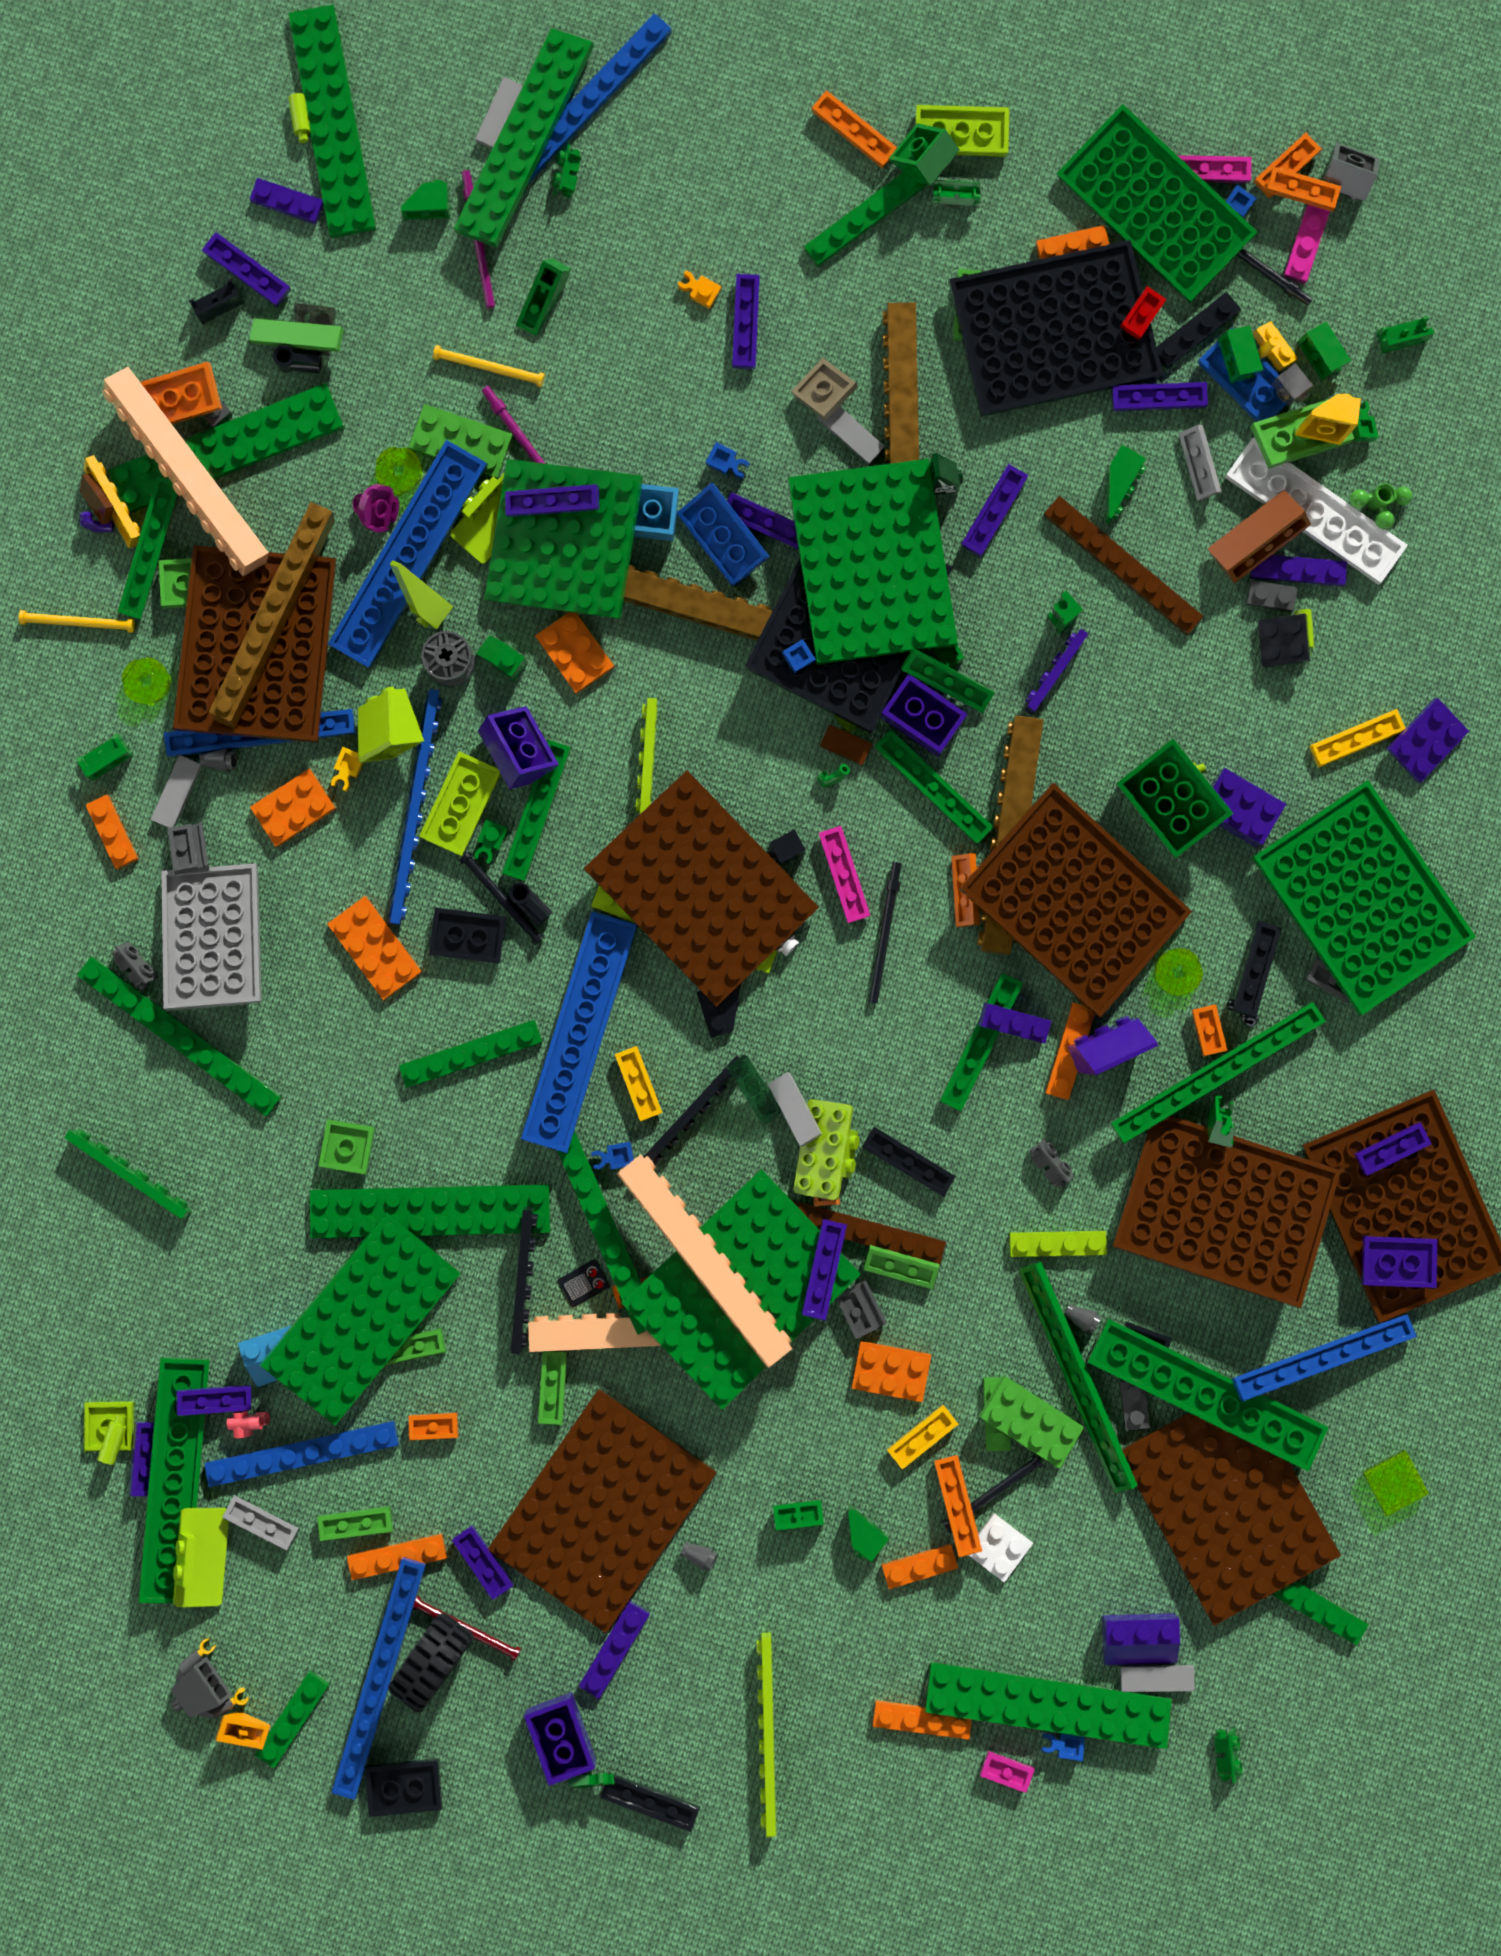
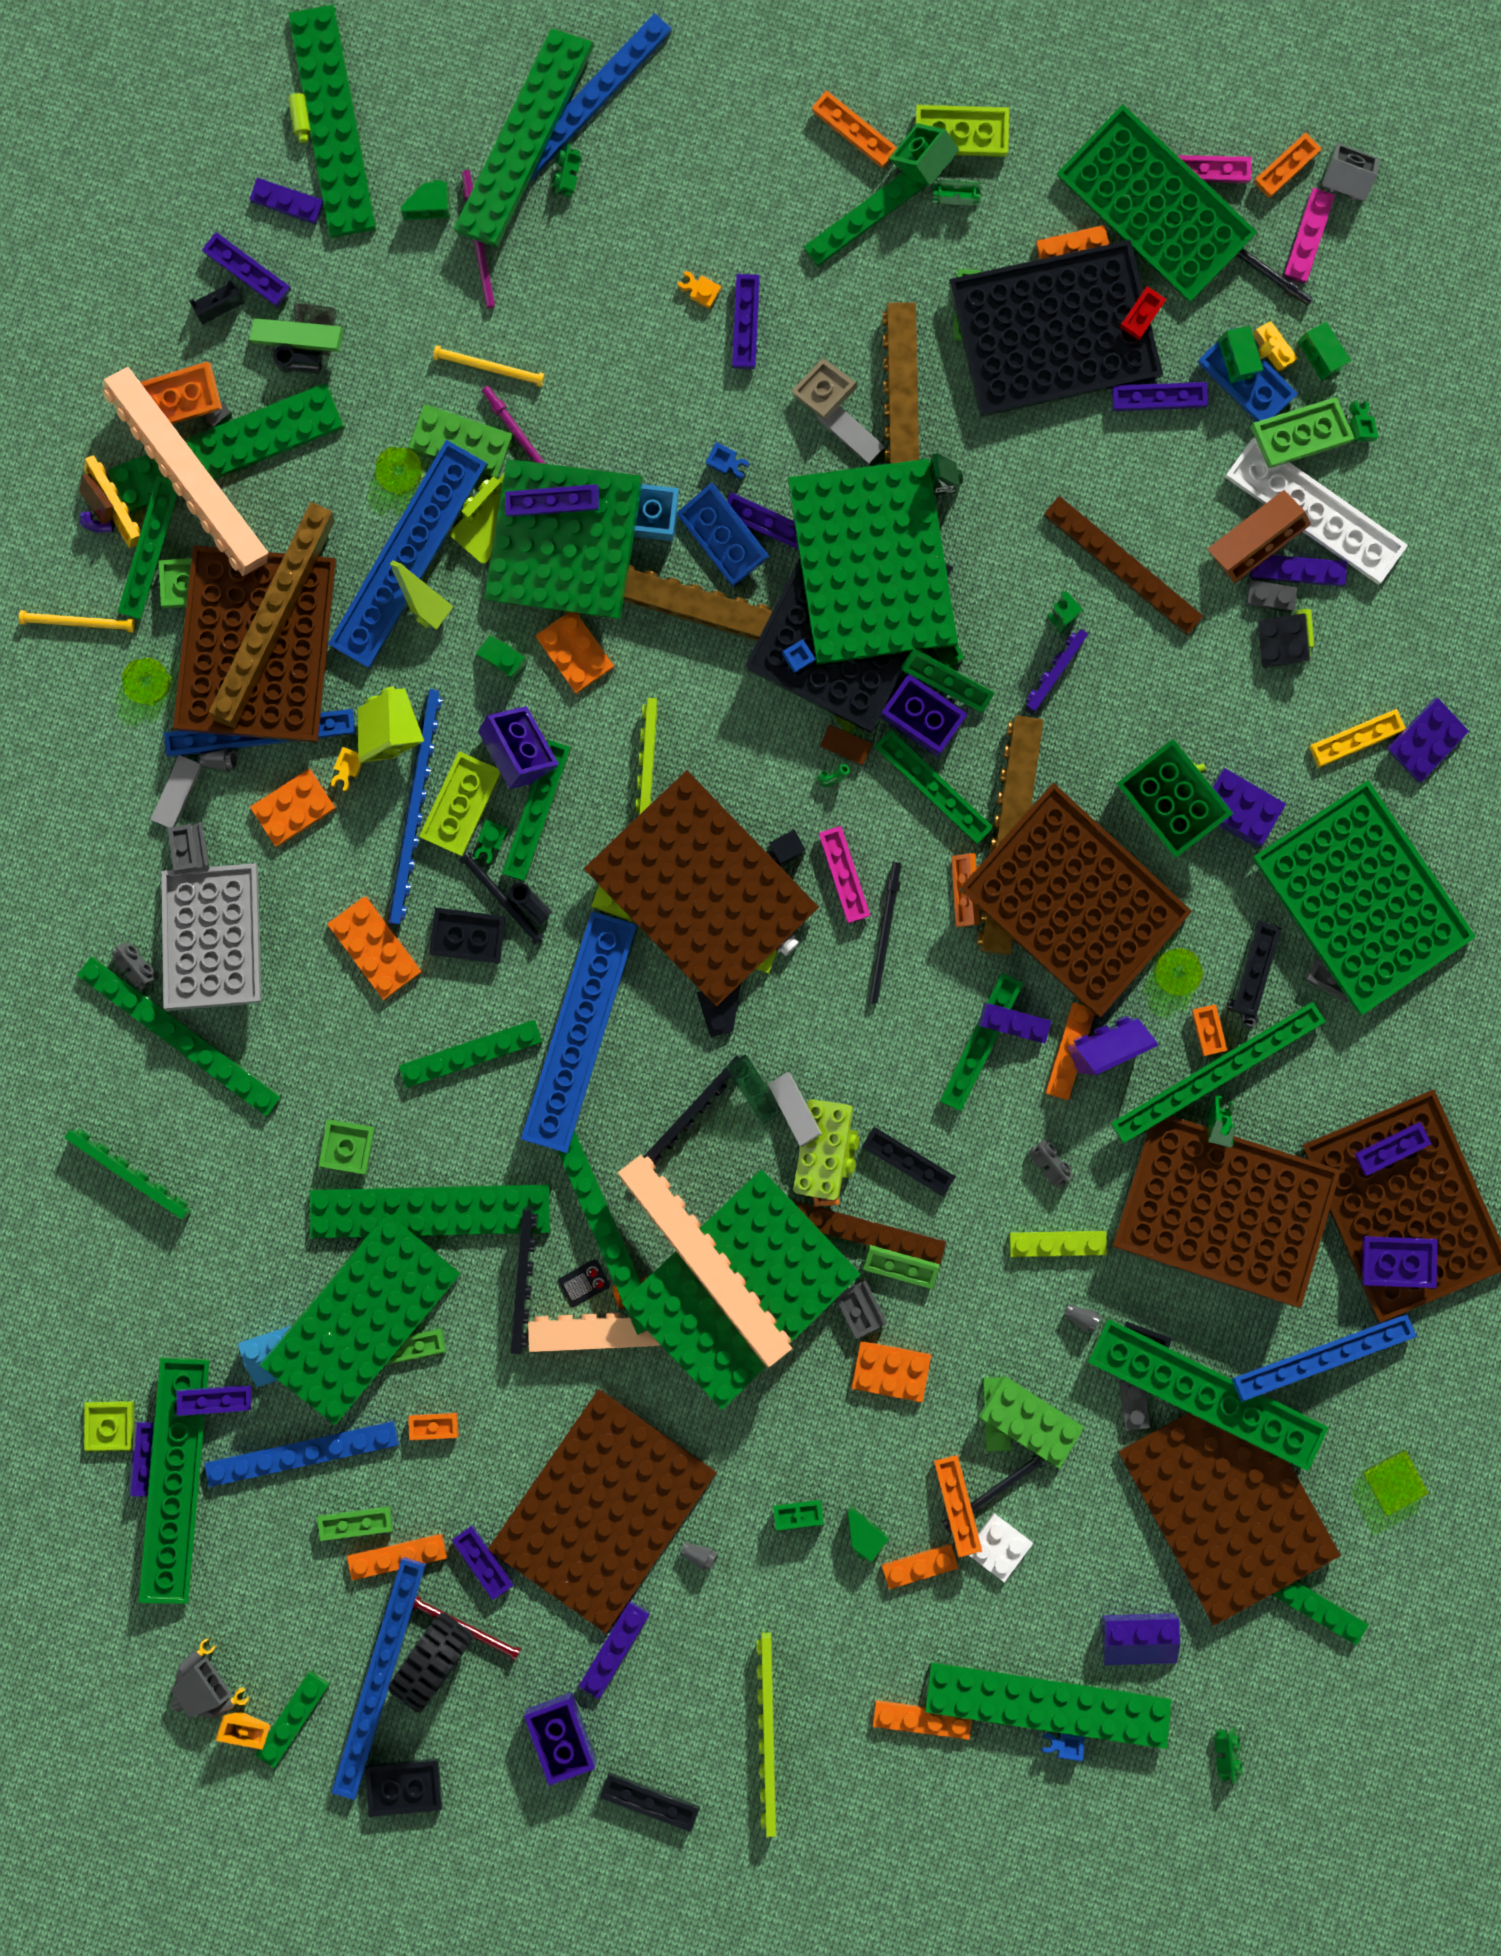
green hinge [76,733,133,781] -> none
orange plate [86,795,139,869] -> none
lime cylinder [97,1414,127,1465] -> none
lime bracket [173,1508,229,1607] -> none
light grey plate [222,1495,299,1551] -> none
coral plate [227,1411,270,1438] -> none
magenta tile [353,484,399,533] -> none
dark grey wheel [421,631,476,688] -> none
light grey tile [475,77,523,149] -> none
green slope [516,258,572,336] -> none
bright green plate [538,1351,567,1425] -> none
green plate [568,1771,614,1789] -> none
blue plate [591,1142,634,1169] -> none
yellow plate [615,1046,663,1121] -> none
dark purple plate [801,1219,847,1320] -> none
yellow plate [887,1404,958,1469] -> none
dark purple plate [961,464,1029,557] -> none
dark pink plate [980,1751,1034,1793] -> none
green plate [1019,1262,1138,1493] -> none
green slope [1105,445,1147,524] -> none
light grey tile [1120,1665,1195,1692] -> none
black plate [1157,292,1241,369] -> none
light grey plate [1179,425,1221,501] -> none
blue plate [1226,185,1256,217] -> none
orange plate [1265,167,1341,212] -> none
flat silver brick [1272,363,1313,406] -> none
yellow slope [1295,394,1361,445] -> none
bright green piece [1349,483,1412,529] -> none
green hinge [1376,316,1434,354] -> none

